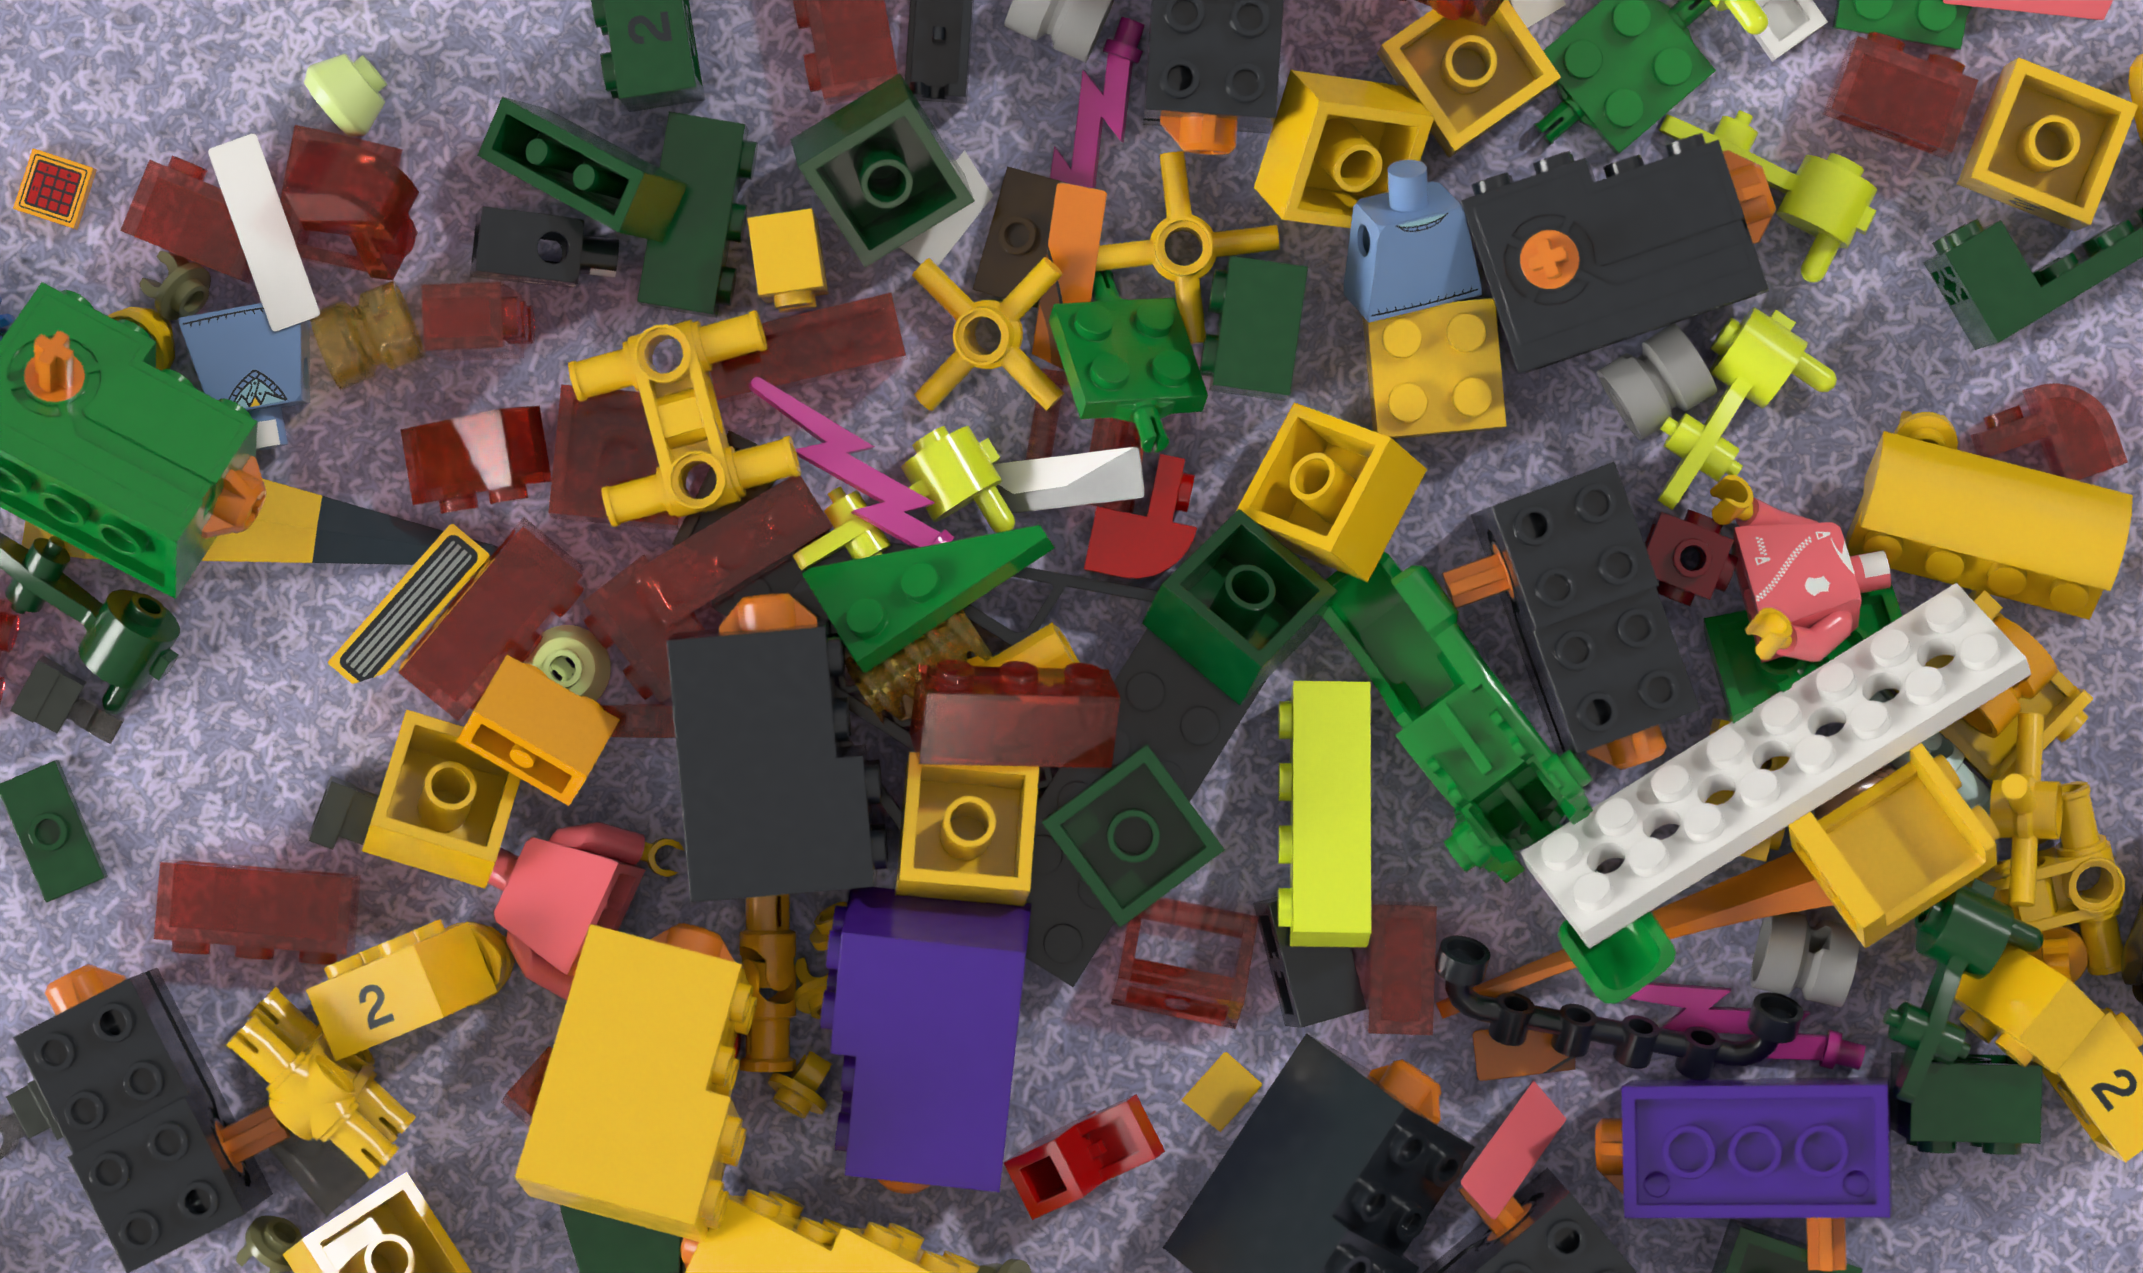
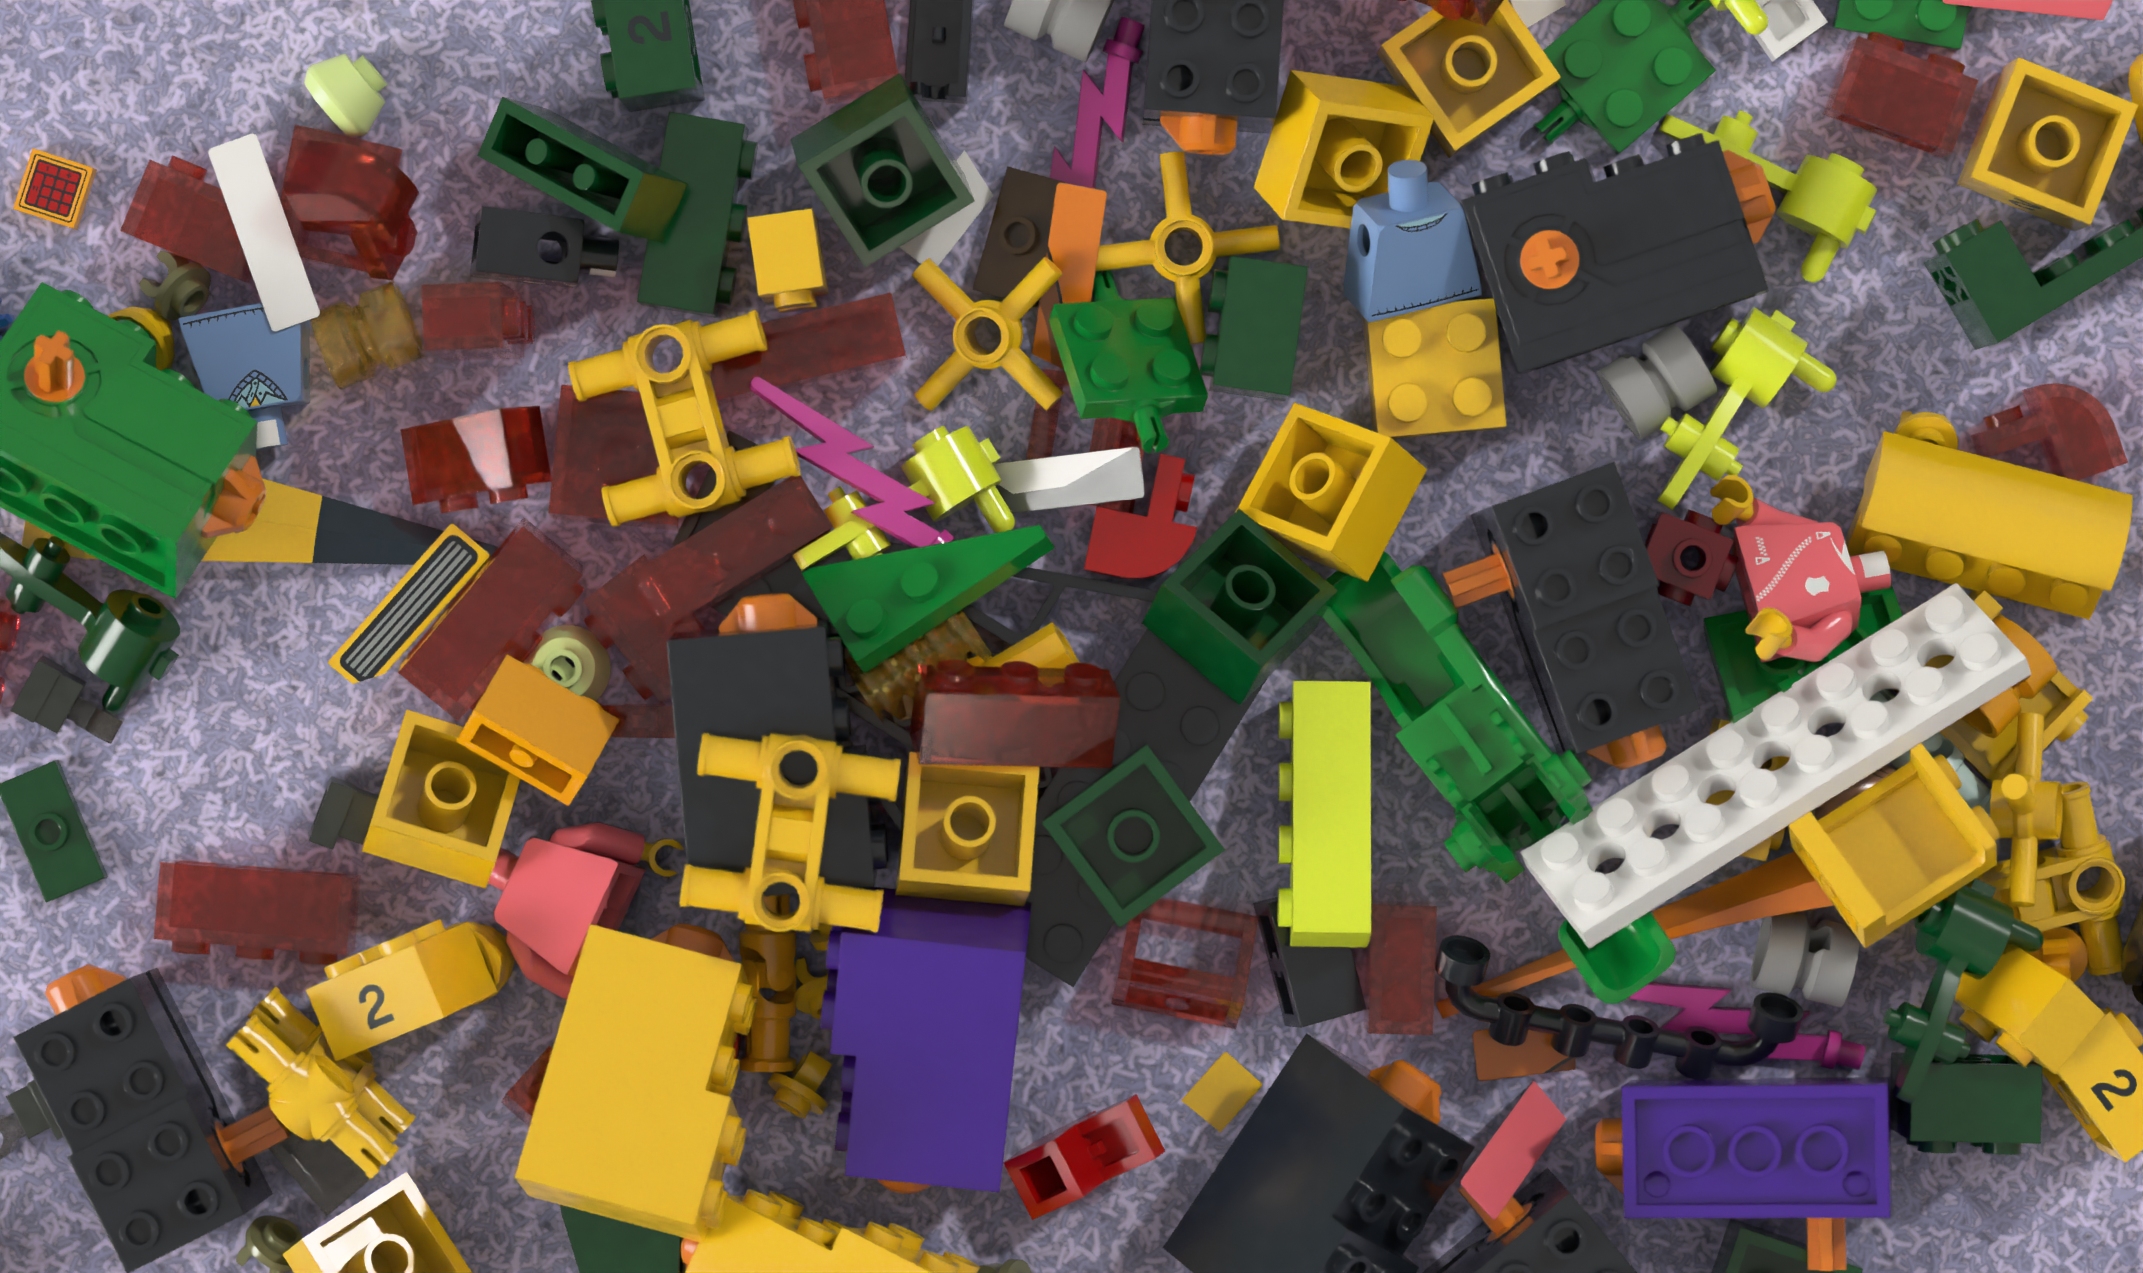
none -> yellow piece [680,733,901,932]

